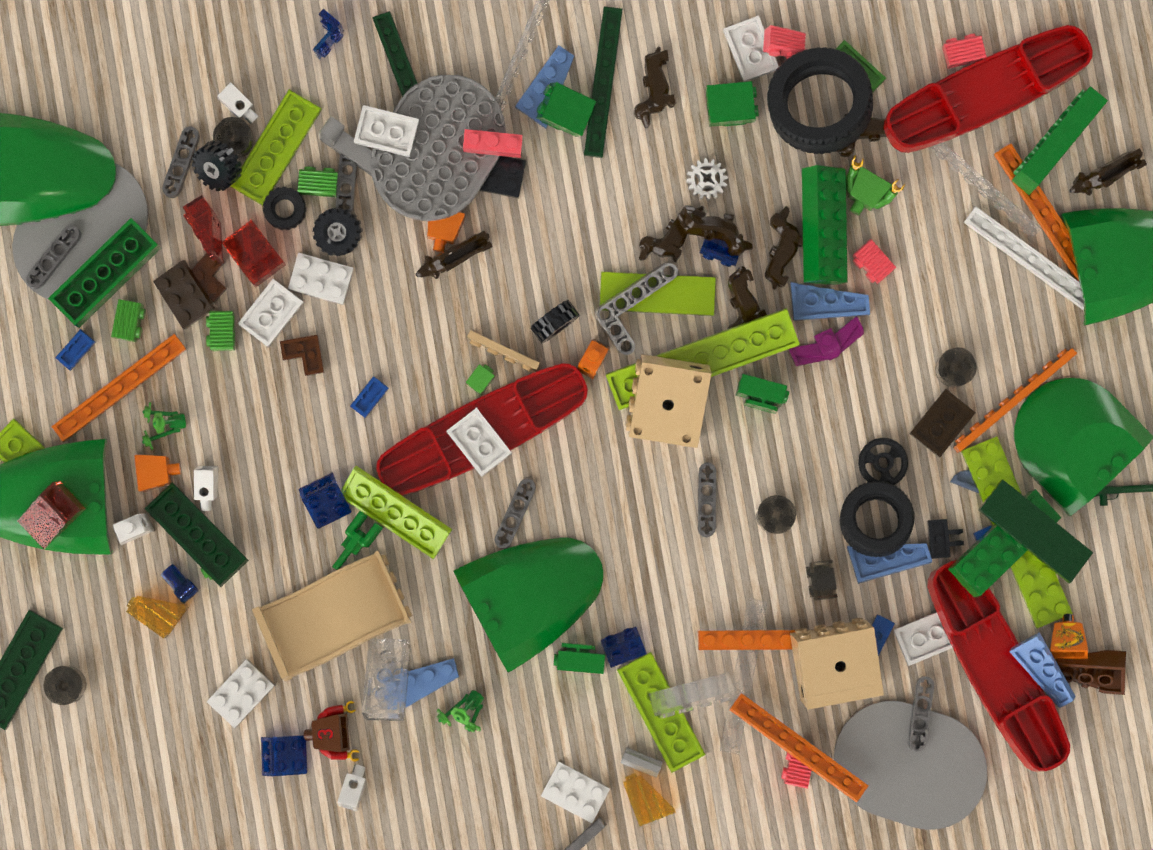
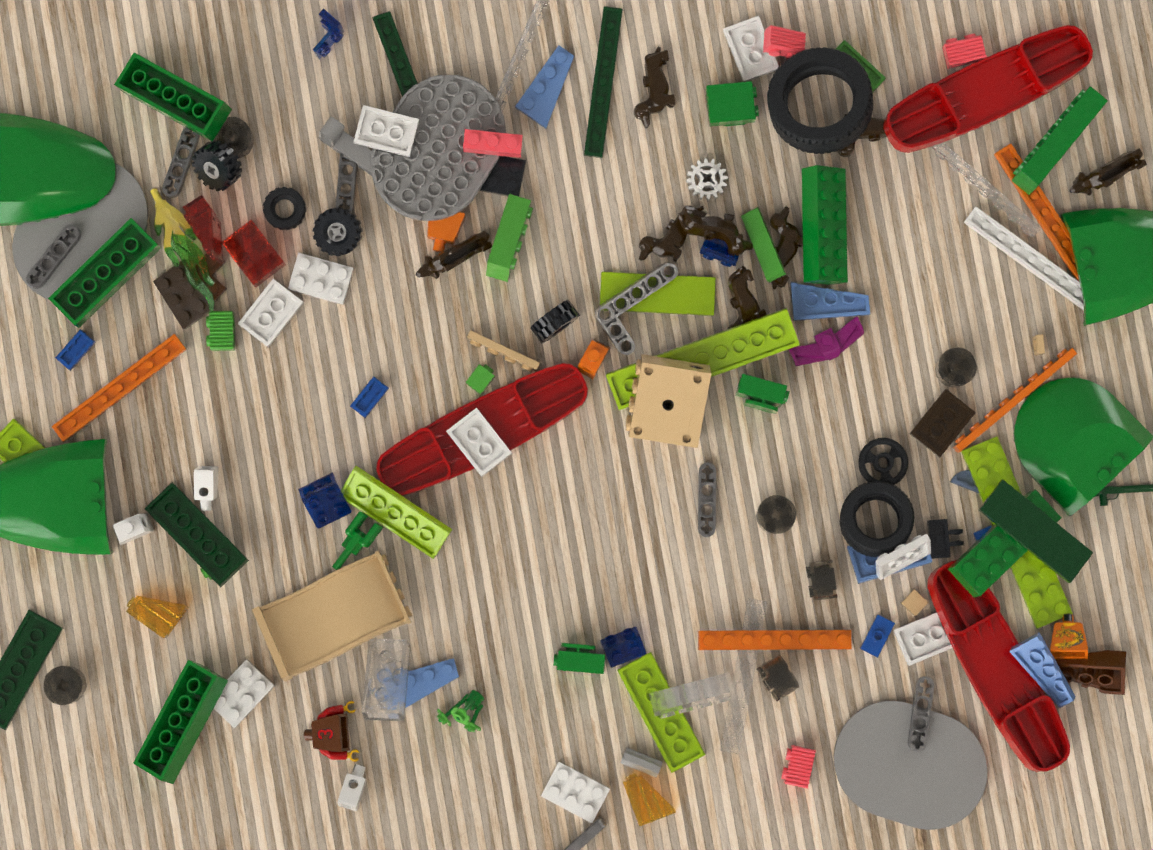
clear red slope [18,481,86,549] -> none
bright green brick [111,299,146,342] -> none
orange torso [134,455,181,492] -> none
plant [142,402,186,450] -> none
clear blue piece [161,564,199,604] -> none
white torso [217,82,258,124] -> none
lime tile [230,89,322,206] -> none
clear blue bracket [261,735,307,777] -> none
reddish brown plate [280,335,324,376] -> none
bright green brick [298,166,338,197] -> none
green windscreen [453,537,603,673] -> none
flat silver beam [494,479,536,549] -> none
green brick [536,82,596,137] -> none
orange plate [730,693,869,803] -> none
tan gear [790,618,884,710] -> none
bright green torso [846,155,905,216] -> none
coral brick [852,239,896,284] -> none
none -> green brick [114,53,232,142]
none -> green brick [133,660,228,784]
none -> clear neon green piece [150,188,214,312]
none -> bright green wedge [486,194,533,282]
none -> bright green tile [741,207,786,283]
none -> clear smoke brick [756,655,799,702]
none -> white plate [875,534,931,580]
none -> tan tile [901,589,929,616]
none -> tan tile [1033,334,1045,356]

